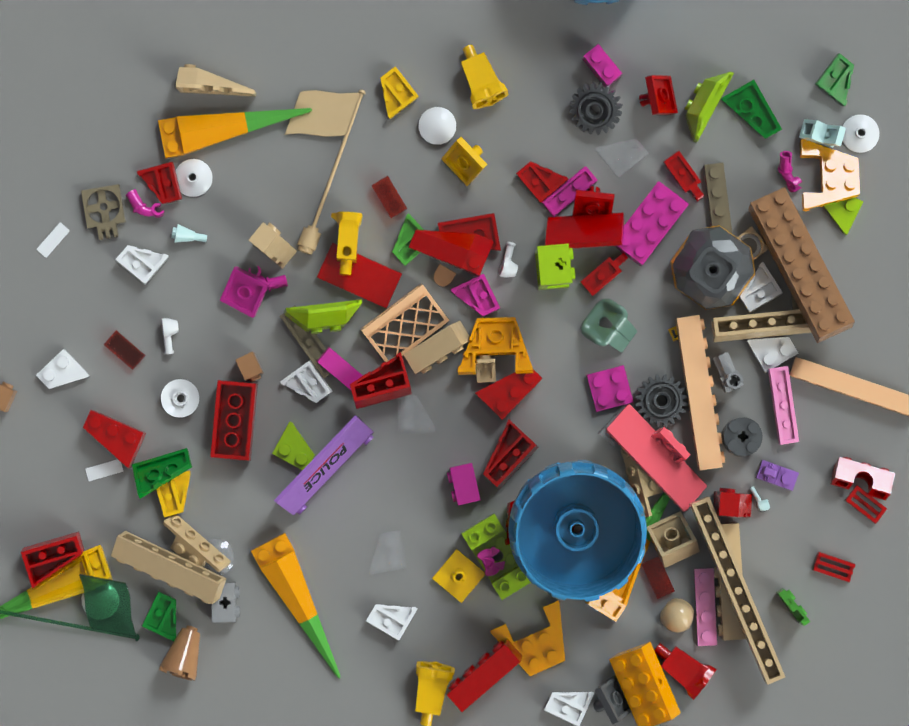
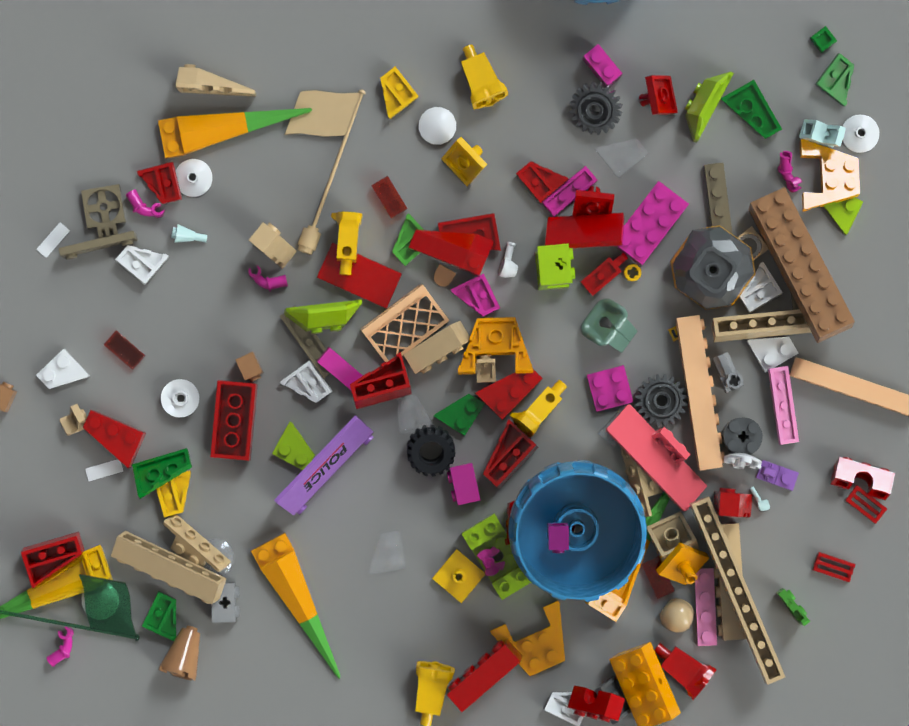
white bar [161,318,179,354] -> none
dark pink plate [220,266,270,318] -> none
white wing [366,604,418,641] -> none
red plate [663,151,704,202] -> none
none -> dark pink piece [46,626,73,667]
none -> dark tan plate [59,231,138,260]
none -> tan bracket [60,404,87,436]
none -> black tyre [407,424,456,477]
none -> green wing [434,394,485,436]
none -> yellow piece [509,380,567,438]
none -> magenta brick [548,523,569,553]
none -> red arch [567,685,625,723]
none -> yellow bush [624,264,641,281]
none -> light orange tile [656,543,709,585]
none -> white dish [723,453,762,469]
none -> green tile [810,26,837,53]

